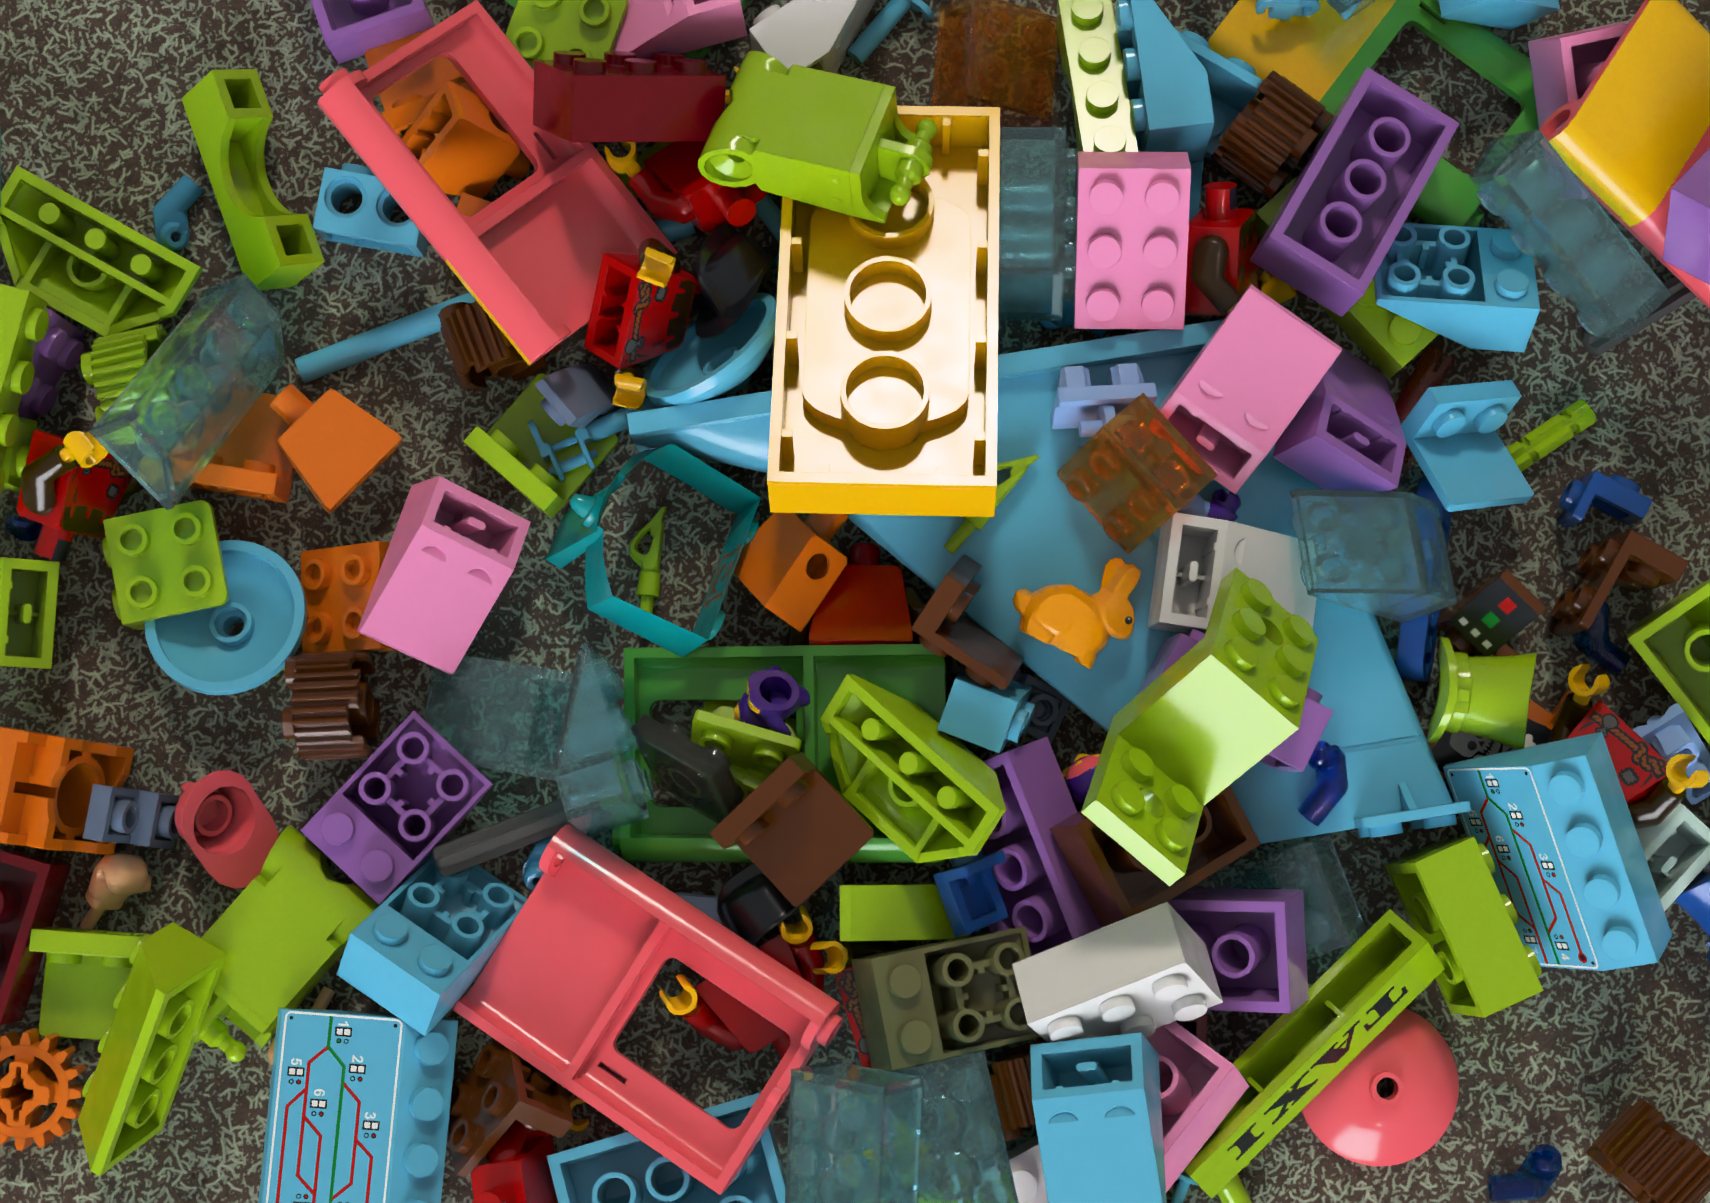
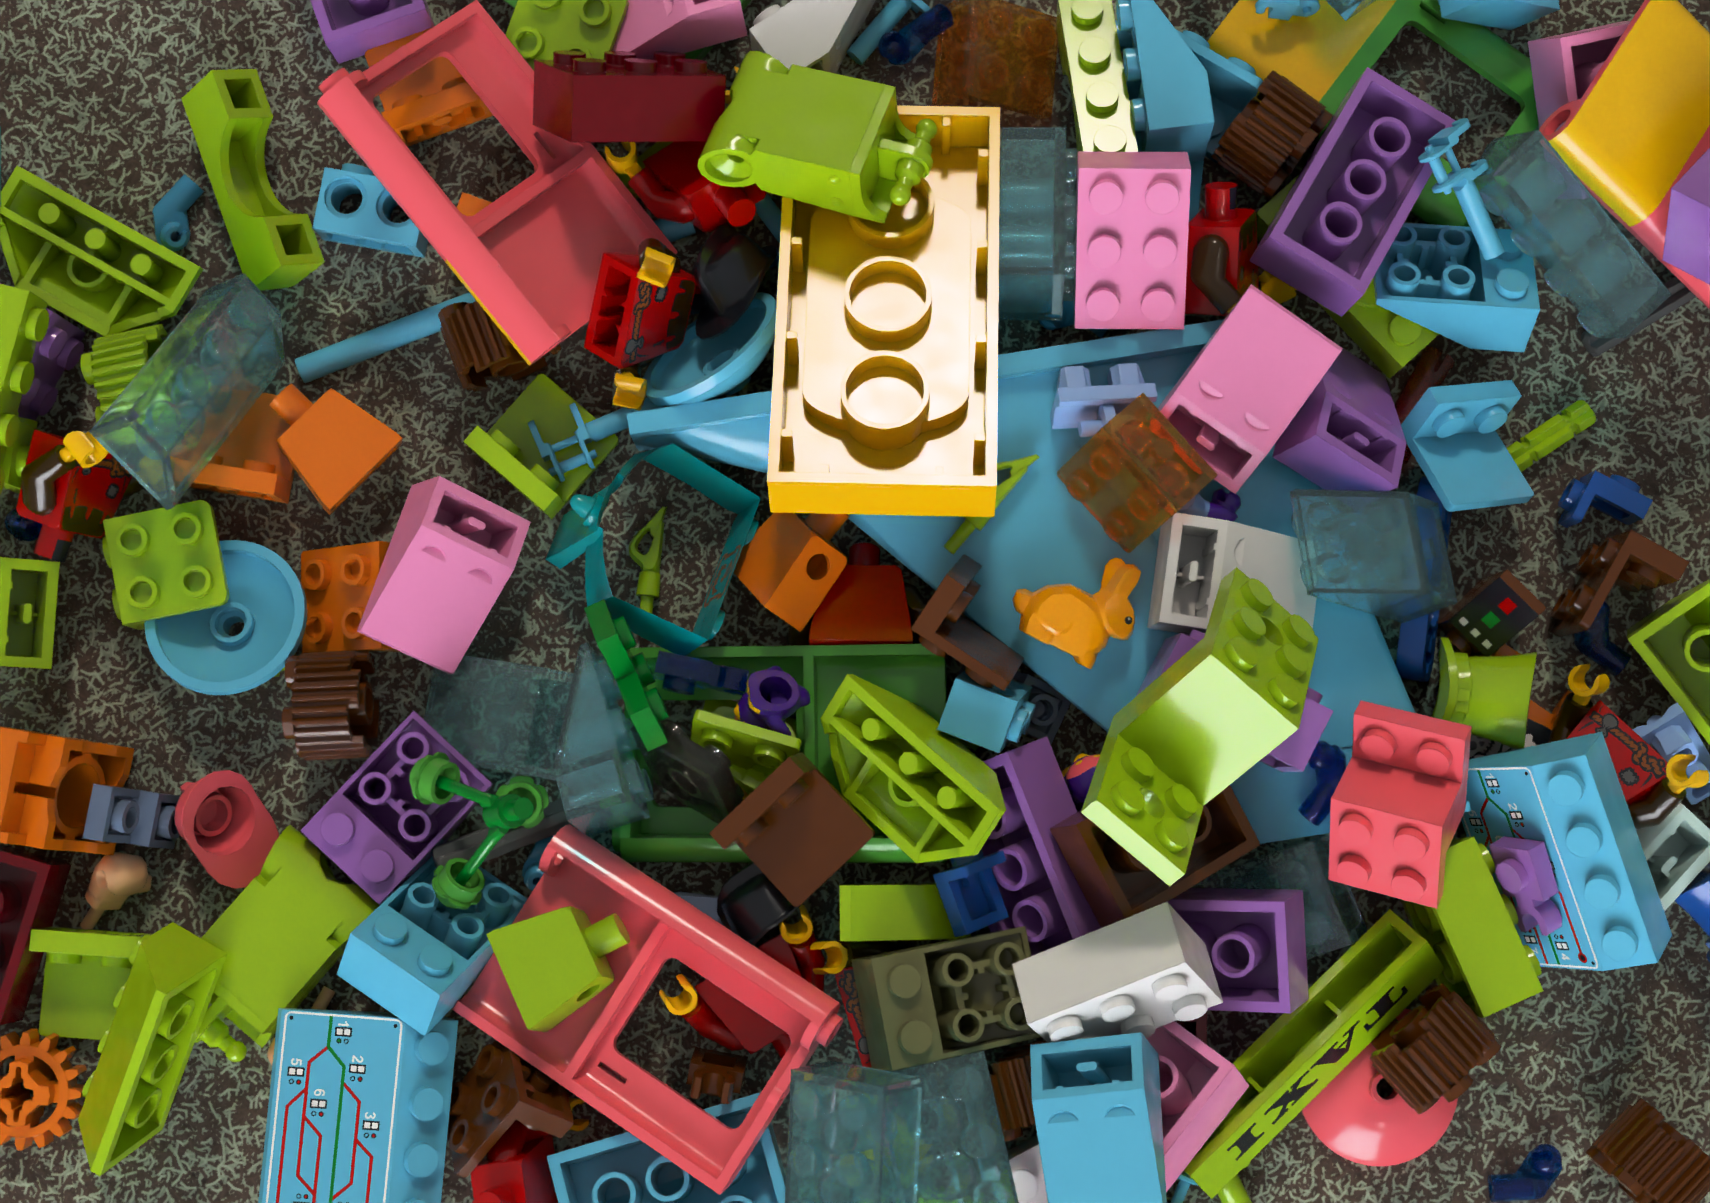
orange torso [401,80,531,198] -> none
sand blue slope [535,363,623,429] -> none
none -> bright green plant [409,752,549,909]
none -> lime torso [486,906,630,1032]
none -> green plate [584,599,669,752]
none -> clear blue plate [653,650,749,696]
none -> reddish brown plate [686,1047,748,1104]
none -> clear blue arm [879,4,953,65]
none -> coral bracket [1328,700,1472,909]
none -> reddish brown brick [1370,983,1502,1114]
none -> medium azure piece [1418,118,1505,260]
none -> medium lavender plate [1489,836,1562,936]

